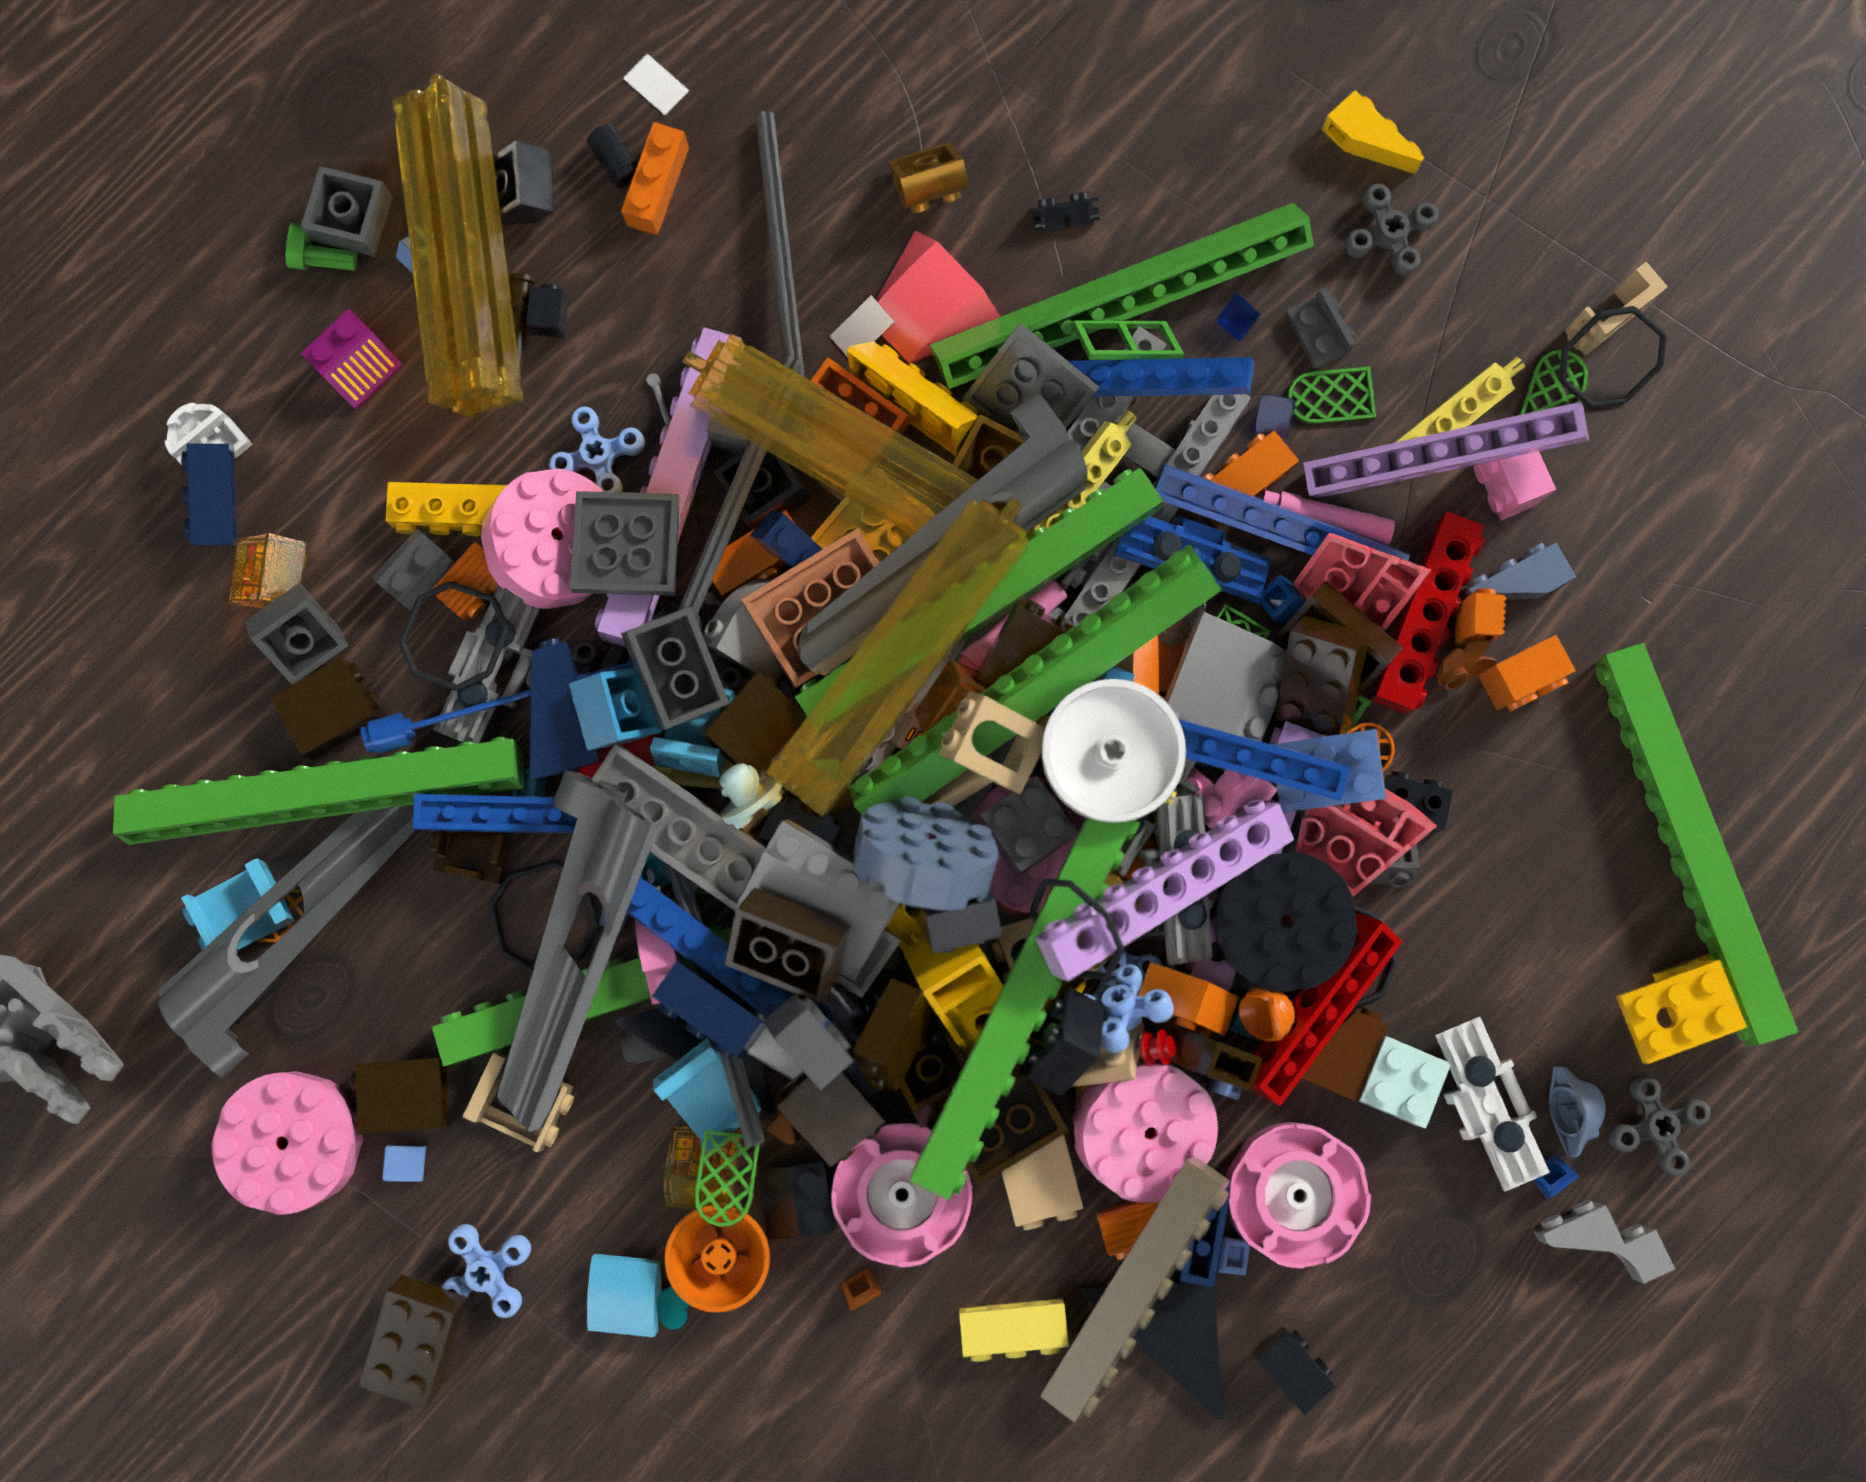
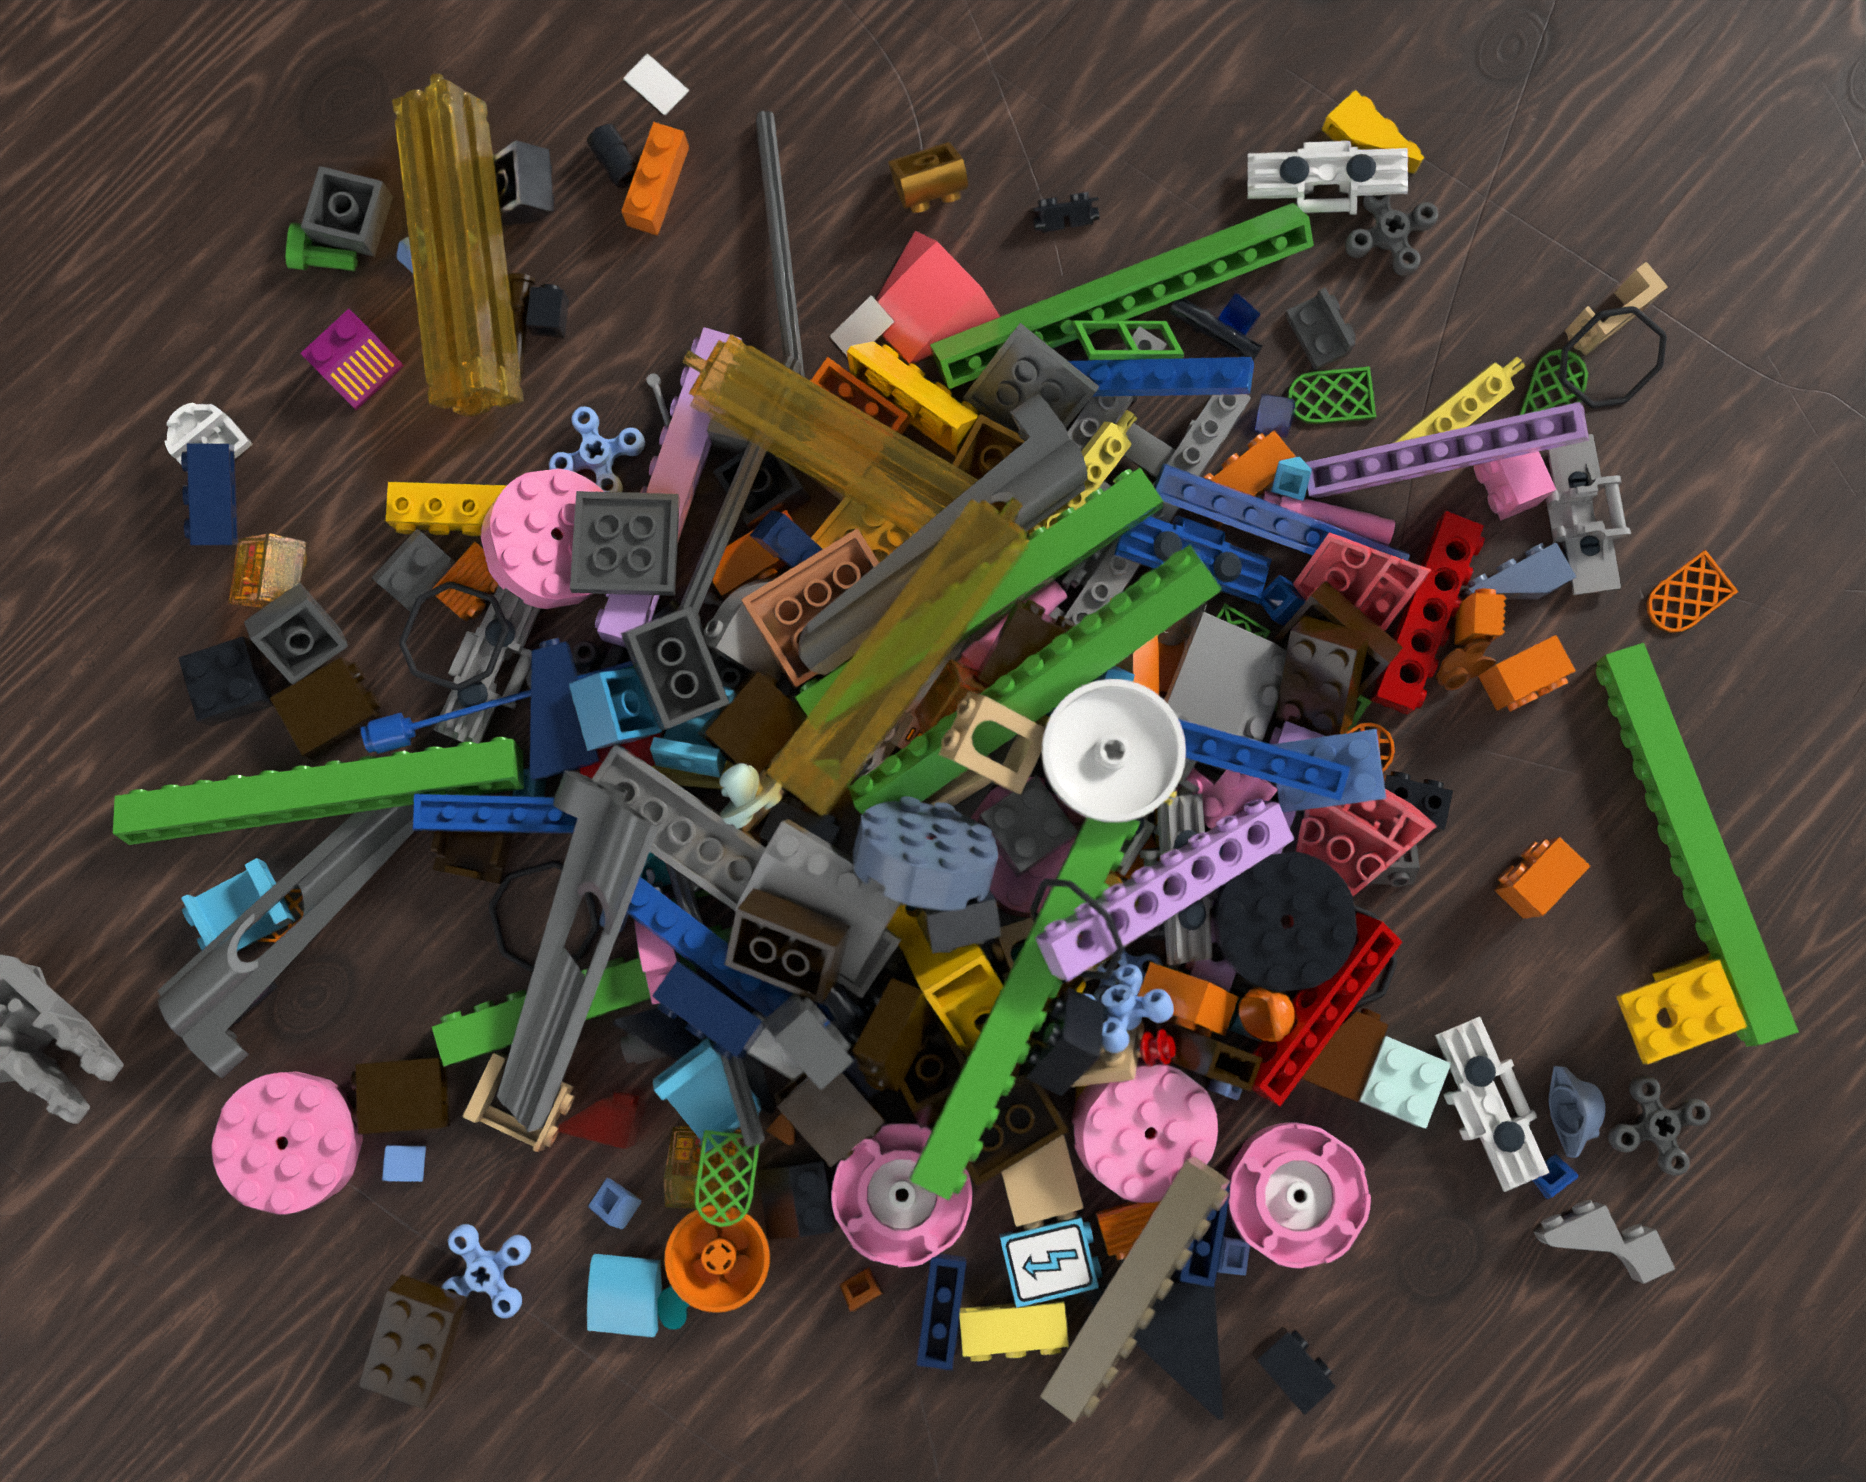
none -> black brick [178,636,274,726]
none -> clear red slope [557,1091,647,1149]
none -> medium blue slope [588,1177,641,1229]
none -> dark blue brick [917,1253,966,1370]
none -> panel [999,1215,1102,1308]
none -> black pin [1168,297,1263,362]
none -> white piece [1248,141,1408,215]
none -> medium azure slope [1271,456,1312,501]
none -> orange brick [1494,837,1590,919]
none -> light grey piece [1546,434,1631,596]
none -> orange window [1646,550,1739,633]

